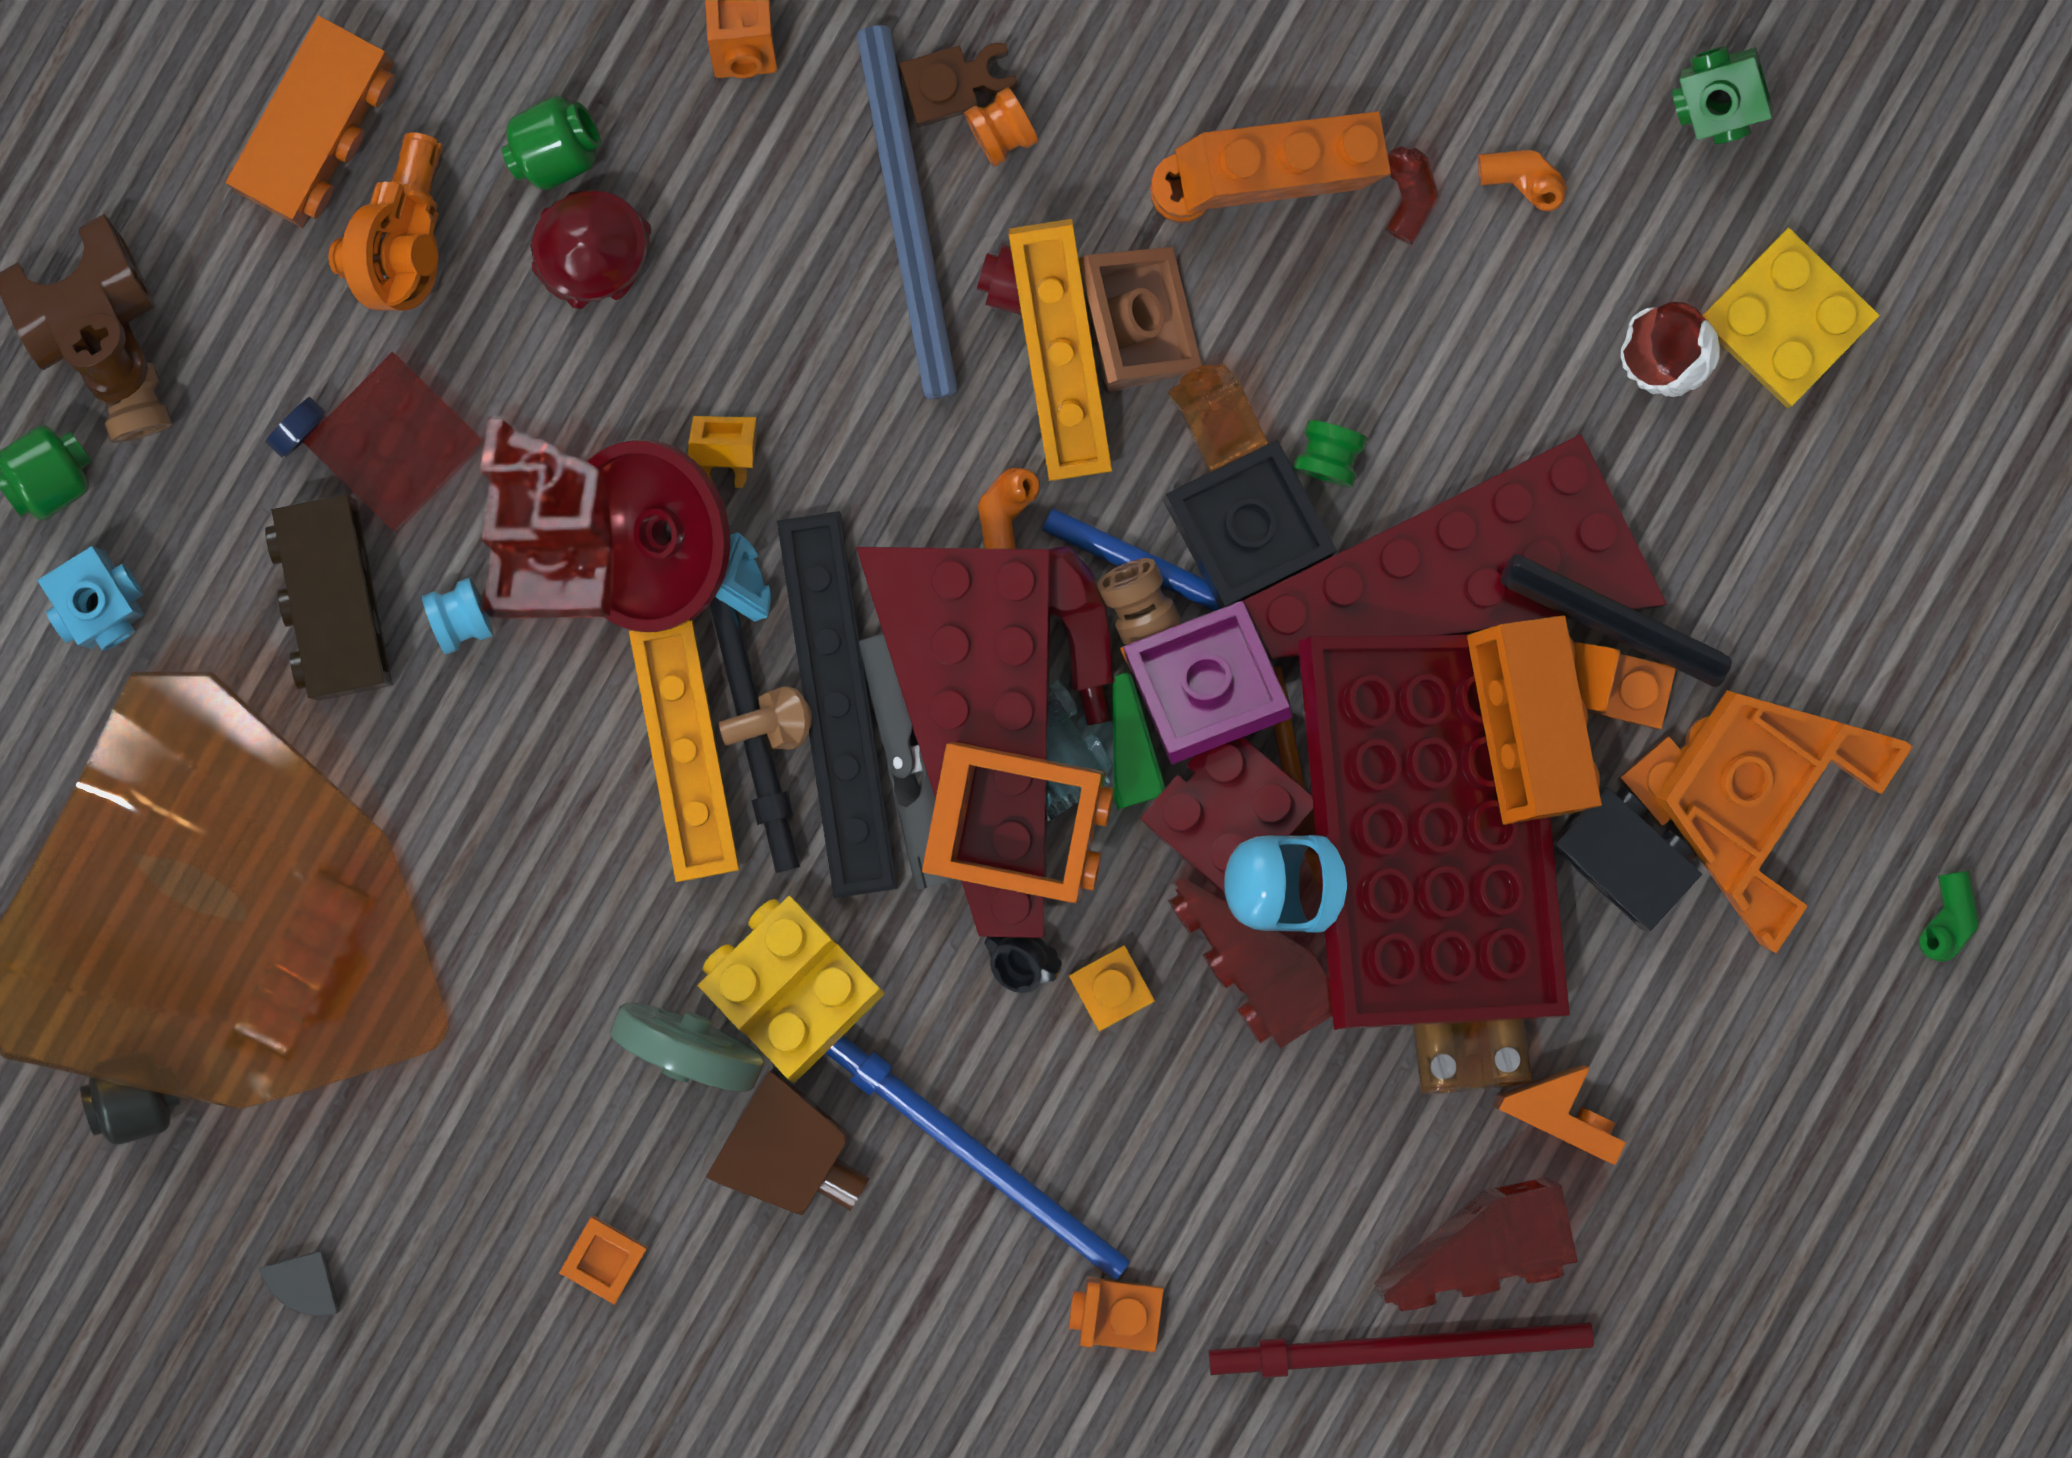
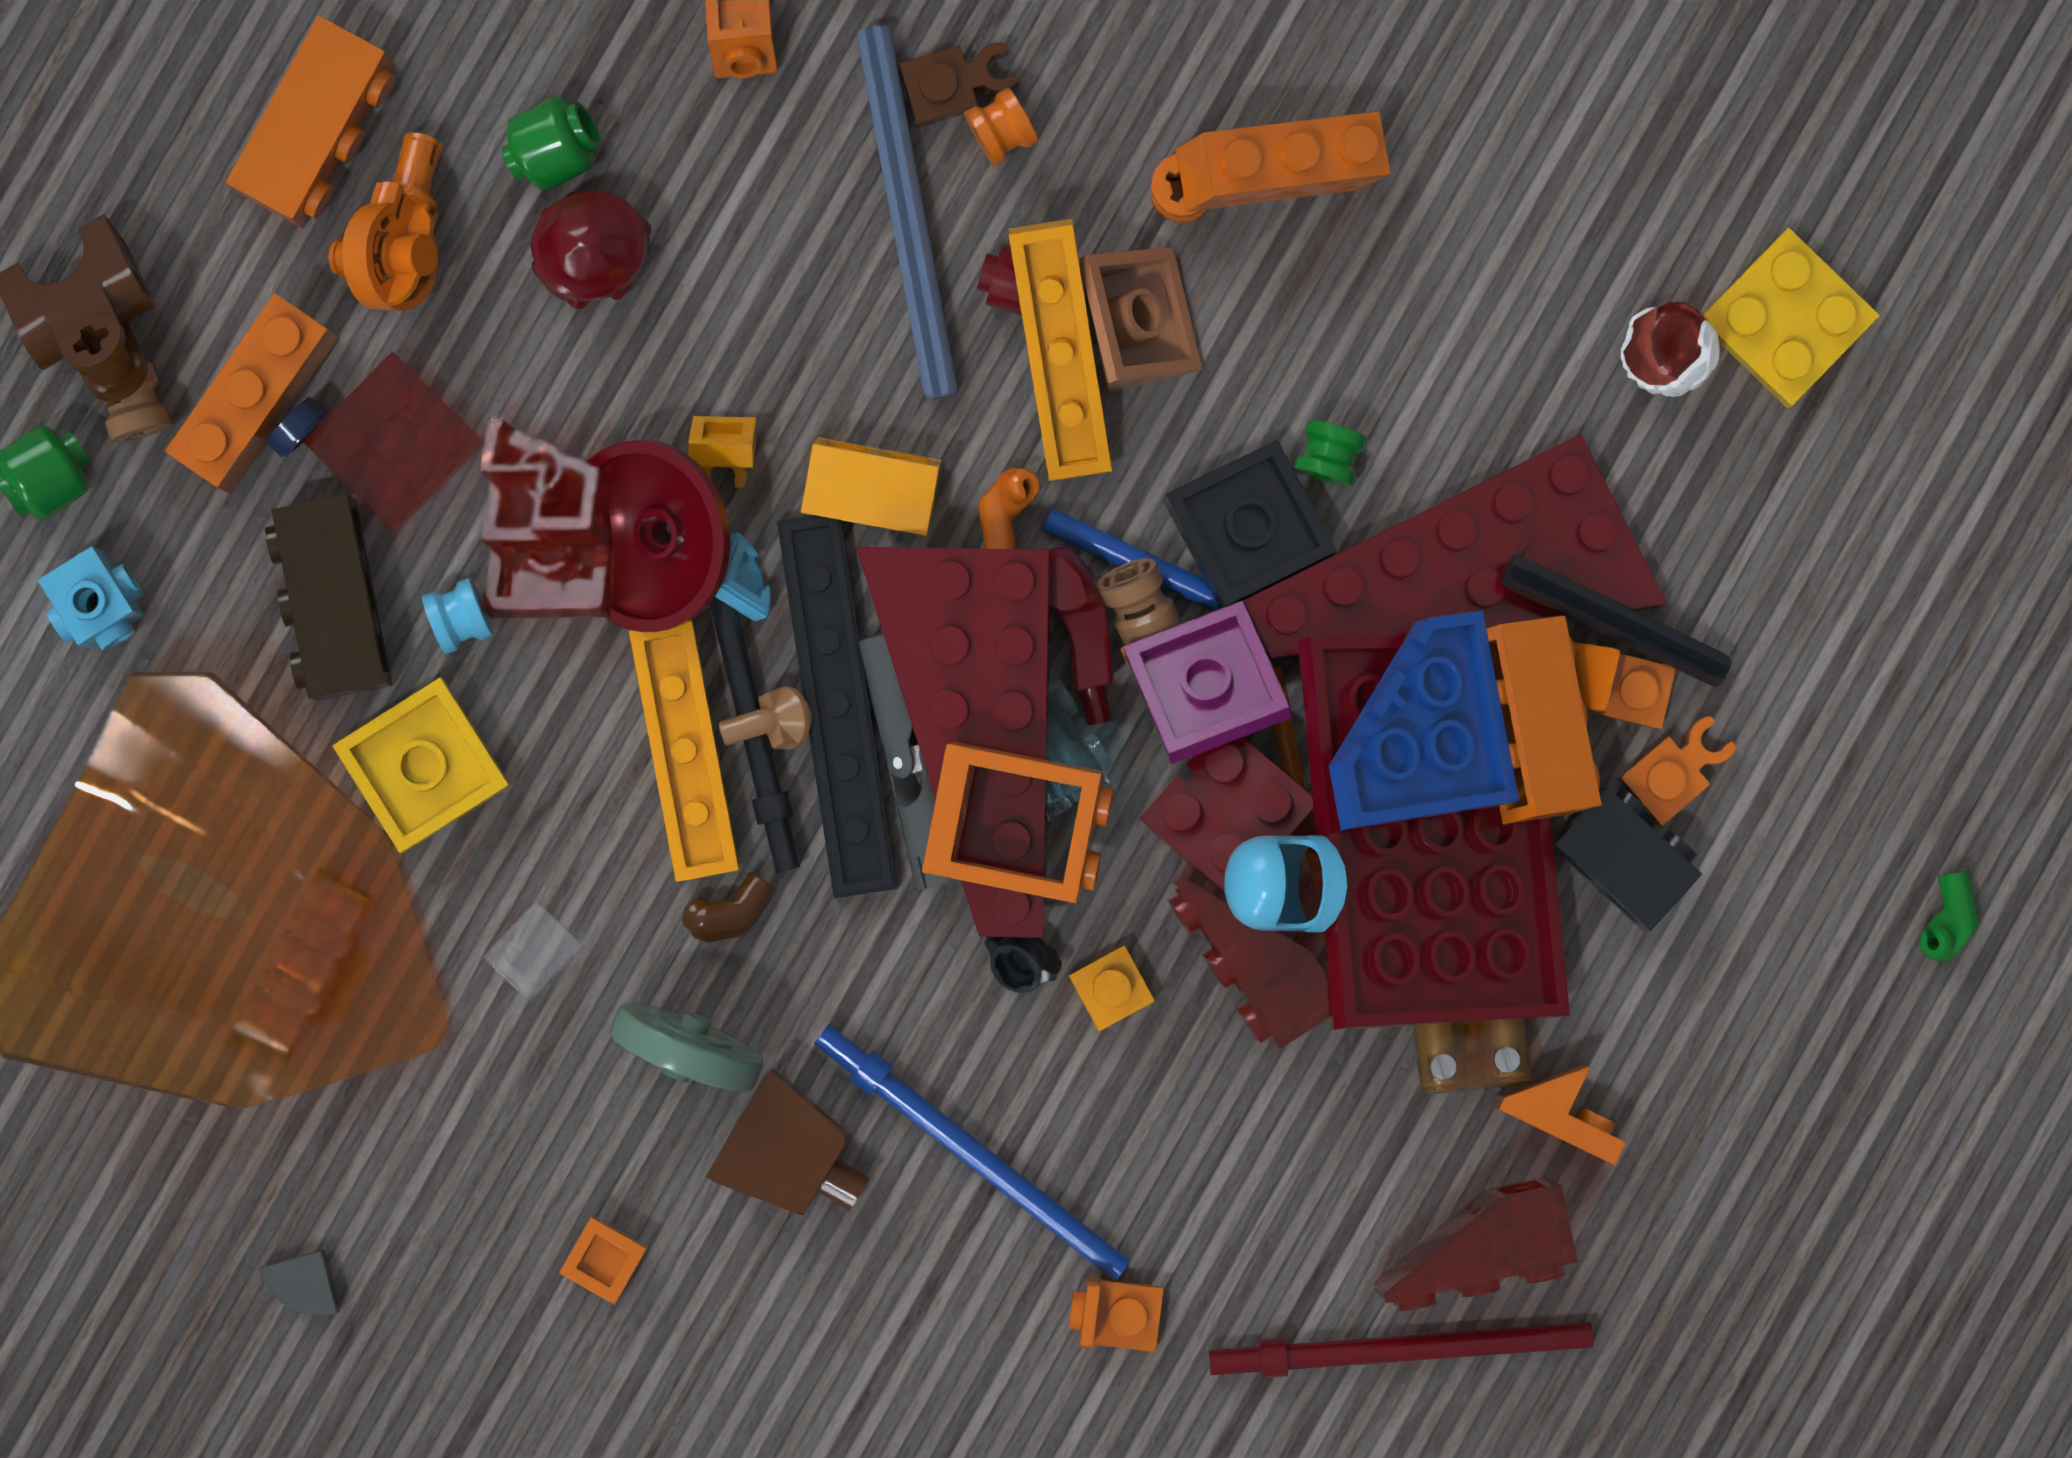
pearl dark grey head [80,1053,181,1145] -> none
yellow plate [697,896,886,1083] -> none
green slope [1113,672,1165,810] -> none
clear orange bracket [1168,363,1268,472] -> none
clear red arm [1385,146,1438,245] -> none
orange arm [1478,150,1567,212] -> none
orange wing [1656,690,1913,954] -> none
green brick [1672,46,1773,144] -> none
none -> orange brick [164,293,339,494]
none -> yellow plate [332,677,511,854]
none -> clear panel [483,904,588,1002]
none -> reddish brown arm [682,872,776,943]
none -> light orange hinge [801,437,942,536]
none -> blue plate [1329,610,1519,830]

